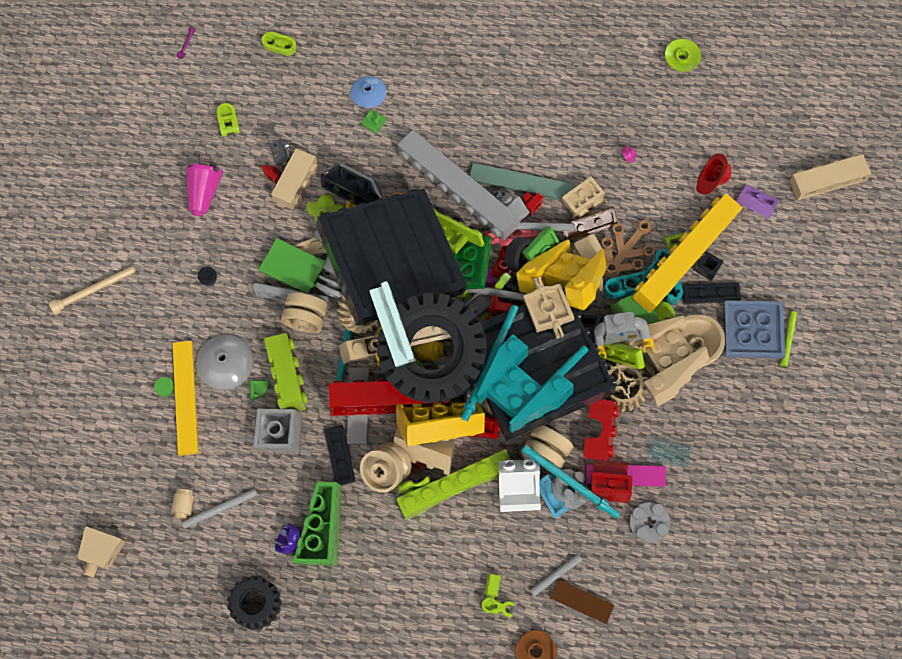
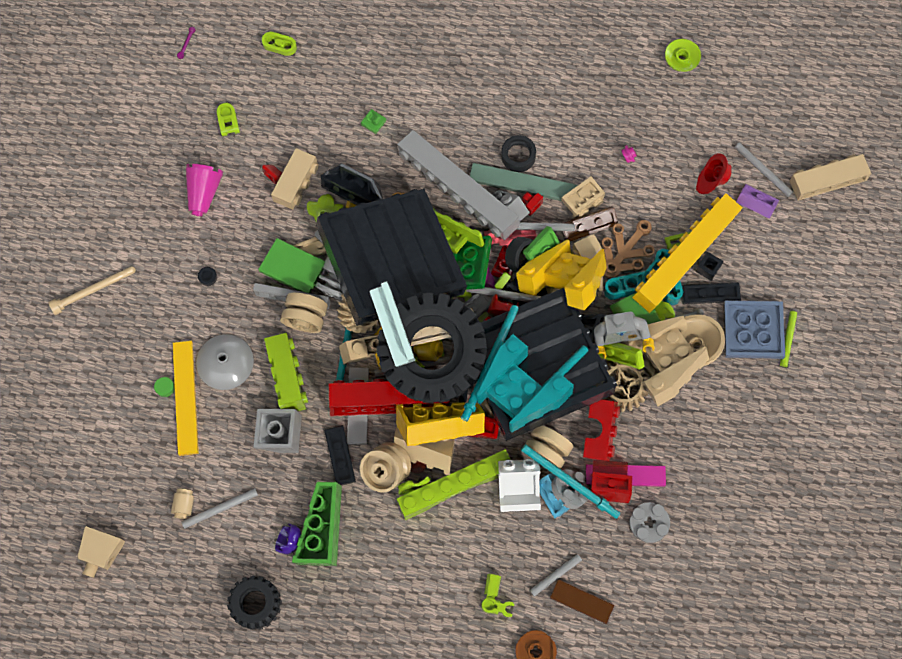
bright green tile [250,380,270,400] -> none
dark grey hinge [270,134,292,164] -> none
medium blue dish [350,76,386,108] -> none
tan plate [523,277,574,339] -> none
clear light blue tile [648,440,691,468] -> none
none -> black tyre [501,135,536,172]
none -> light grey bar [734,142,793,197]

